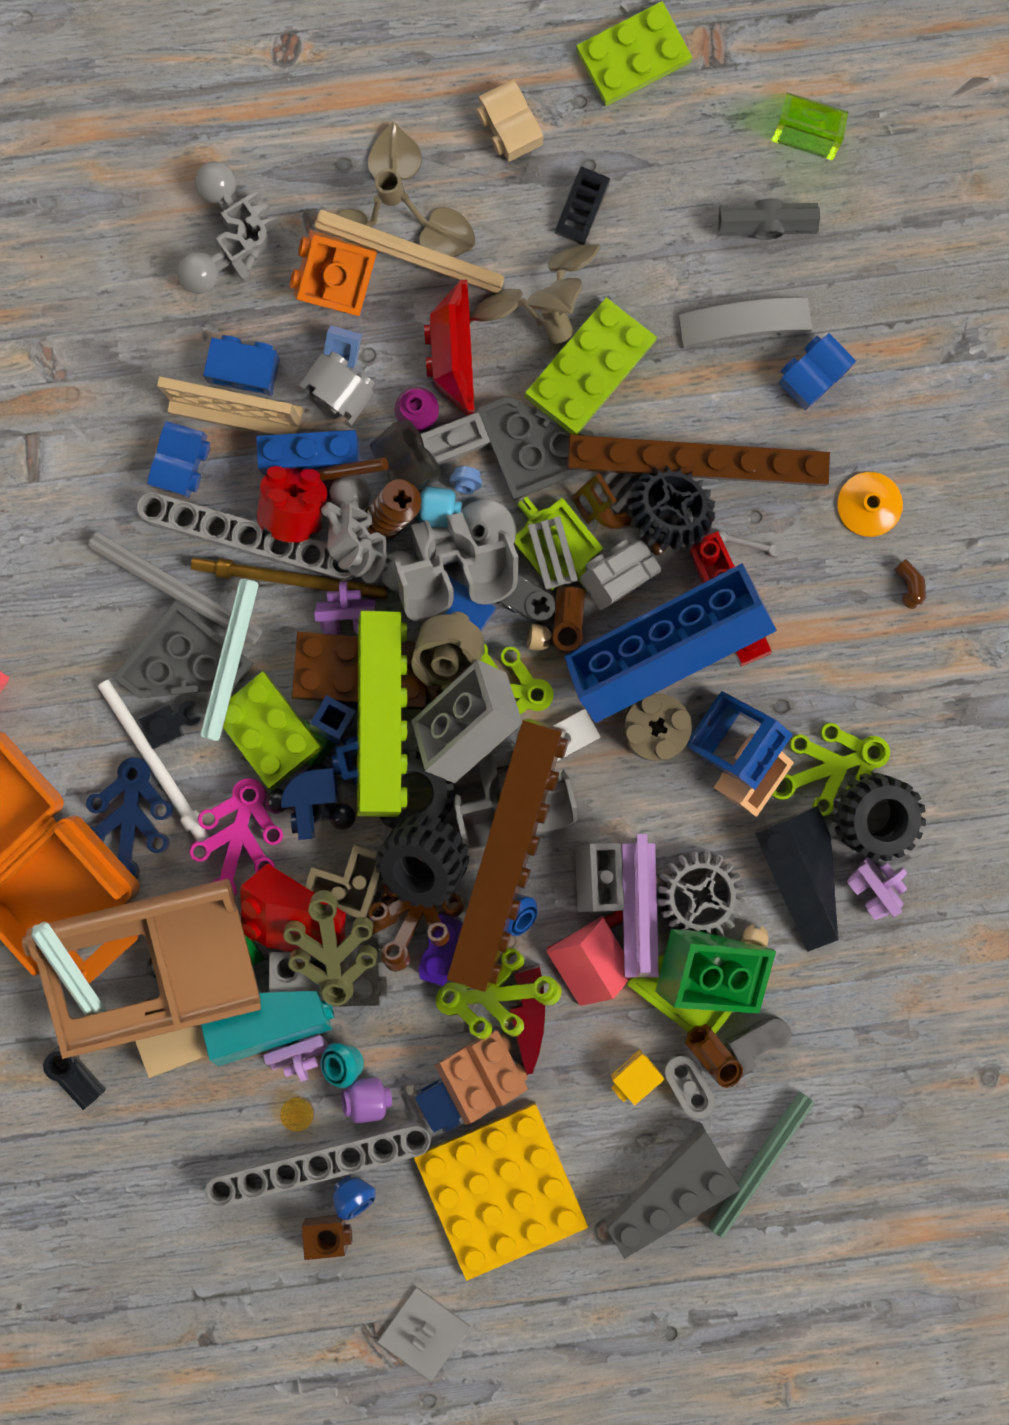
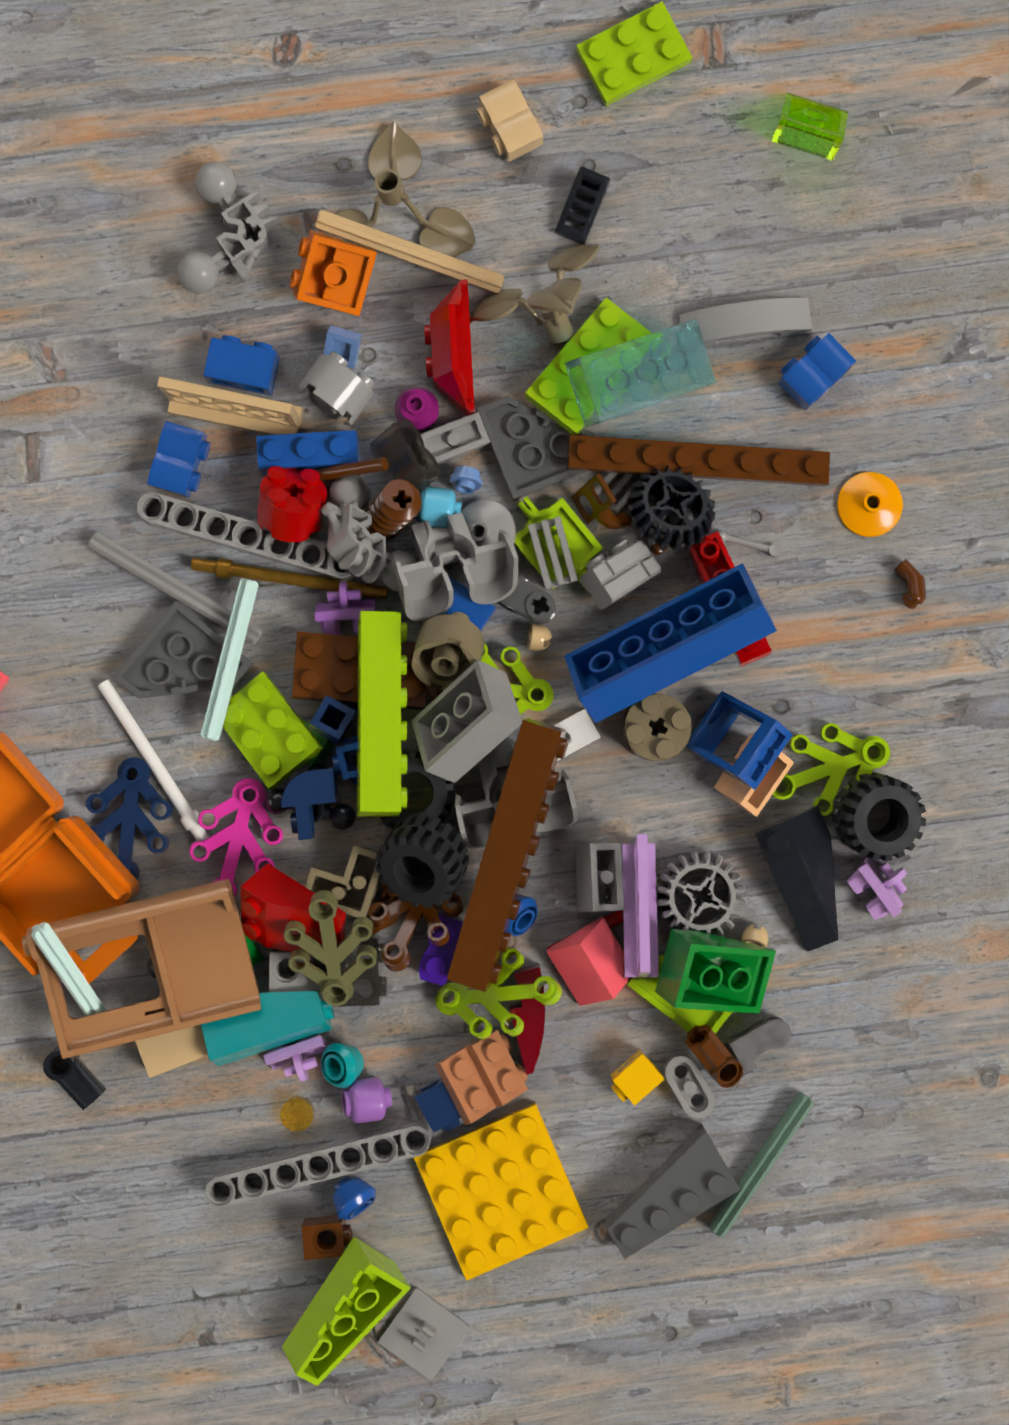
black plate [139,701,203,749] -> none
reddish brown piece [552,587,585,654] -> none
dark grey piece [718,198,820,240] -> none
none -> lime wedge [282,1237,411,1386]
none -> clear light blue brick [565,319,716,427]

